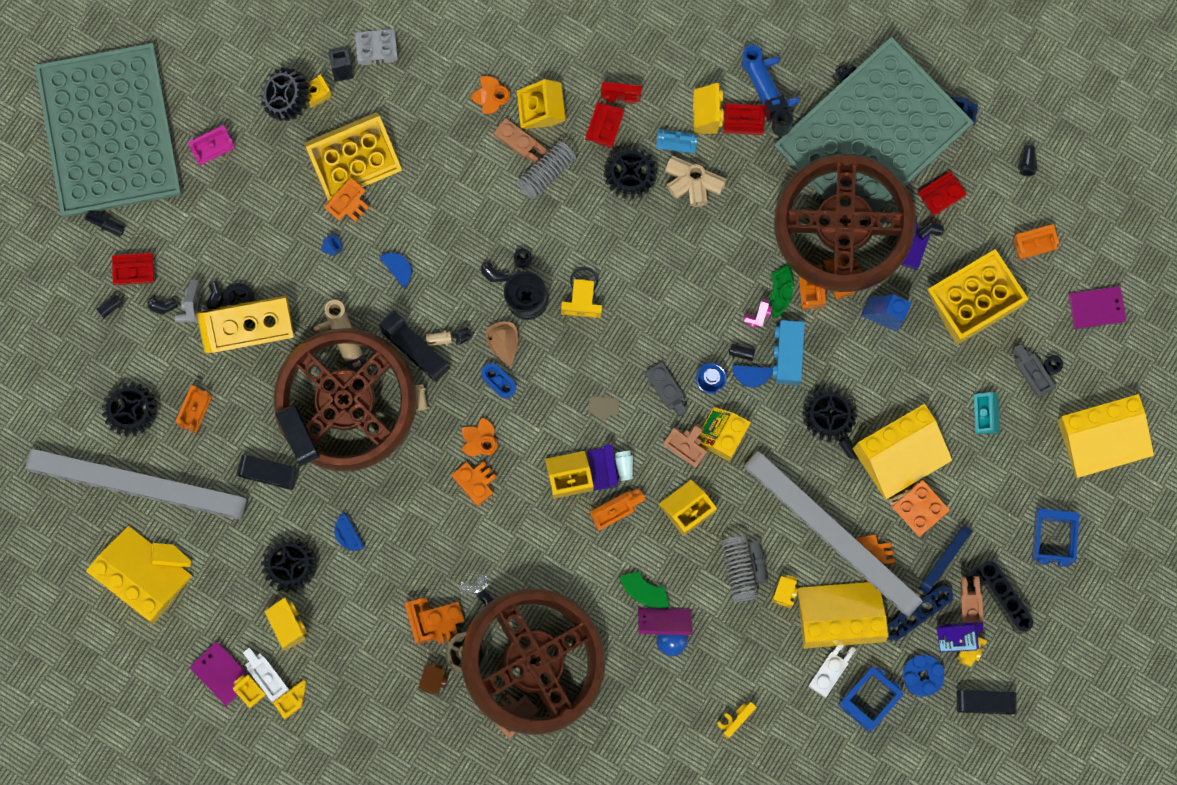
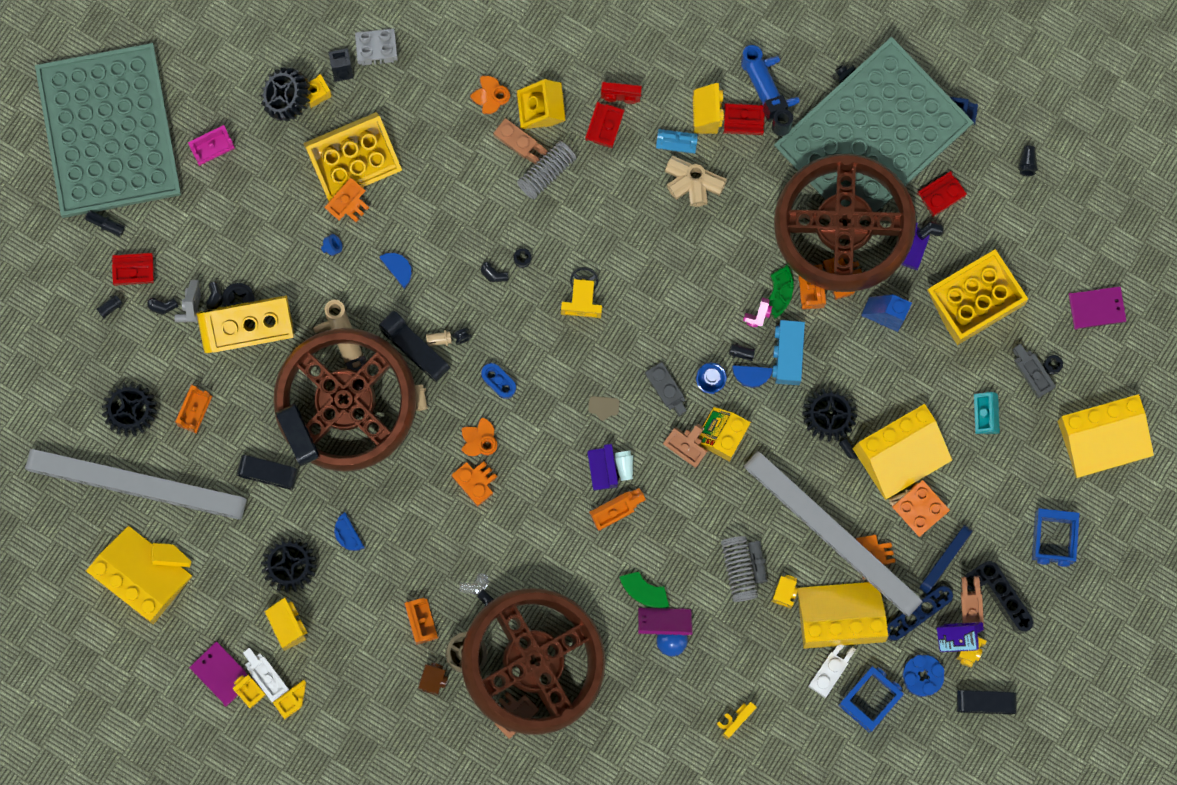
orange hinge [419,602,464,644] -> none
medium nougat piece [485,321,518,367] -> none
black wheel [504,271,549,320] -> none
yellow slope [545,451,594,499] -> none
black gear [603,146,657,200] -> none
yellow slope [658,480,717,537] -> none
orange hinge [1013,224,1059,260] -> none

